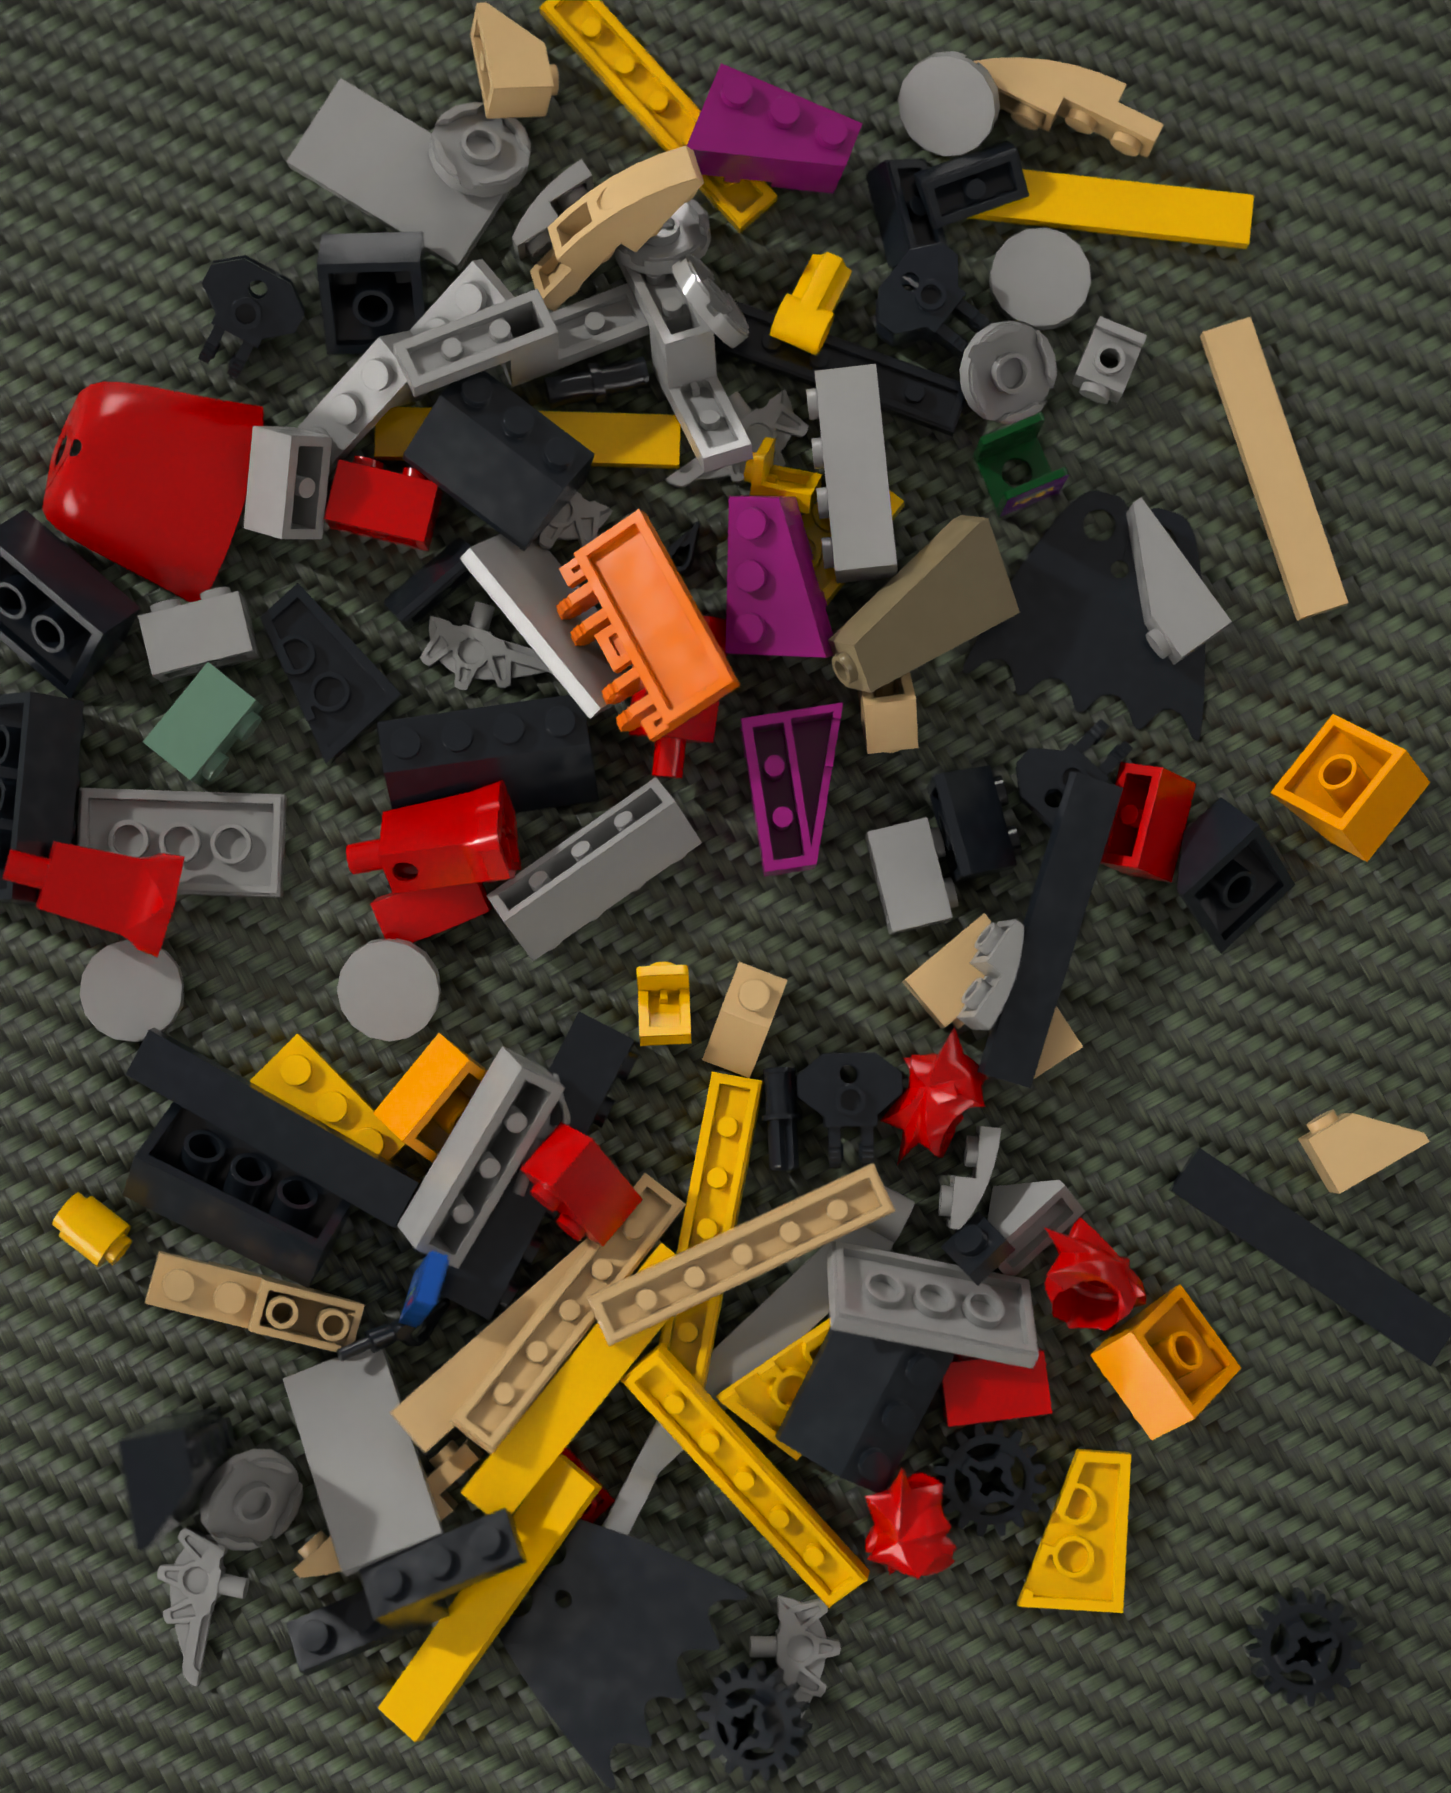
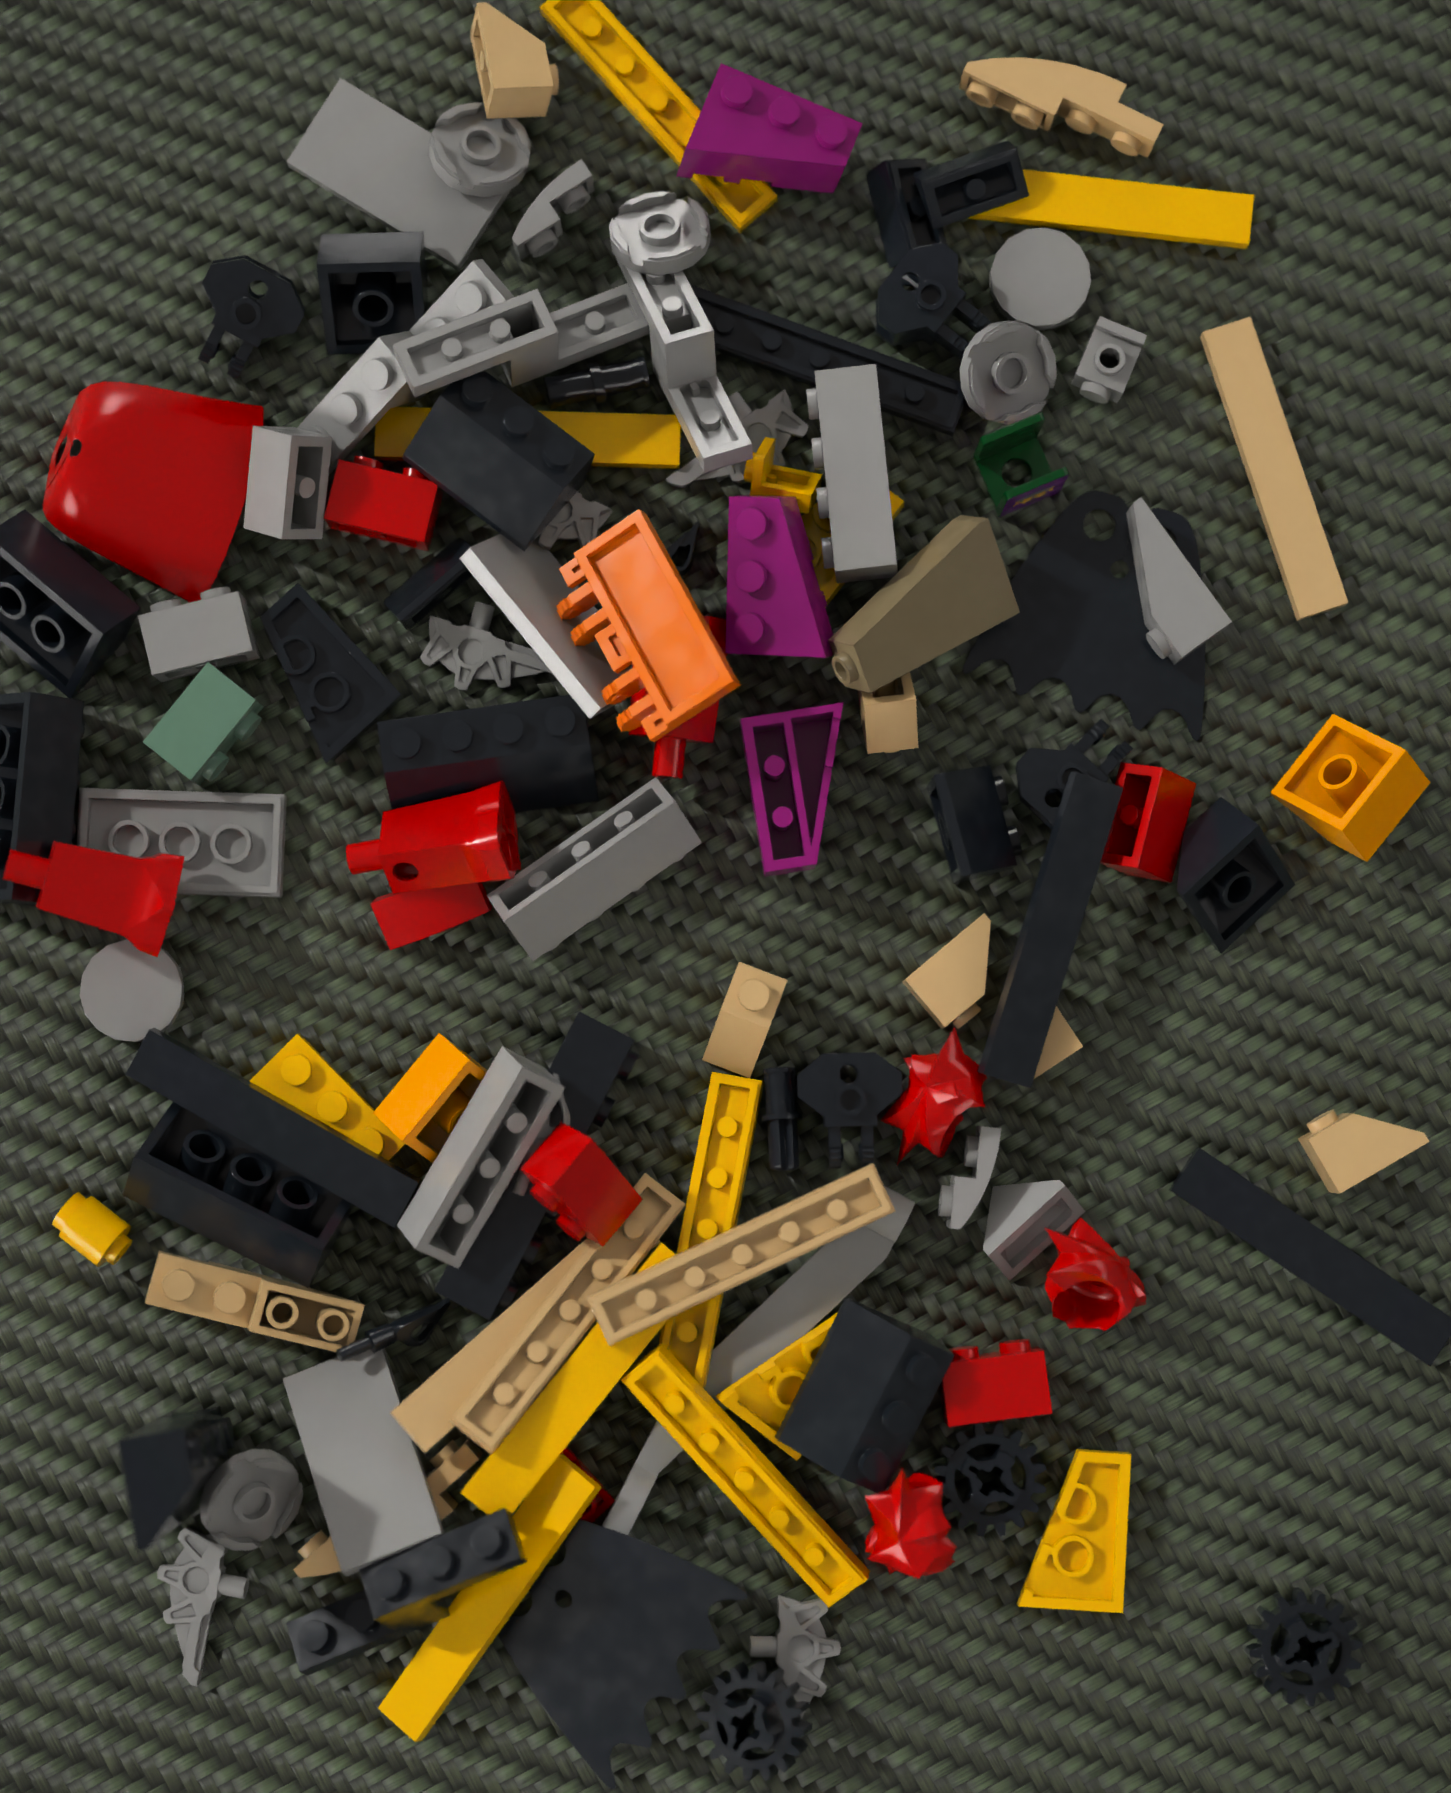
light grey tile [337,938,441,1042] -> none
blue tile [399,1250,450,1328] -> none
tan slope [530,146,704,311] -> none
yellow bracket [636,961,692,1046] -> none
light grey tile [672,254,749,348] -> none
yellow piece [770,252,852,356] -> none
light grey tile [827,1241,1039,1369] -> none
light grey brick [864,817,958,935] -> none
light grey tile [898,51,1000,156] -> none
black plate [941,1211,1016,1286] -> none
light grey slope [957,919,1024,1030] -> none
light orange slope [1090,1284,1241,1440] -> none

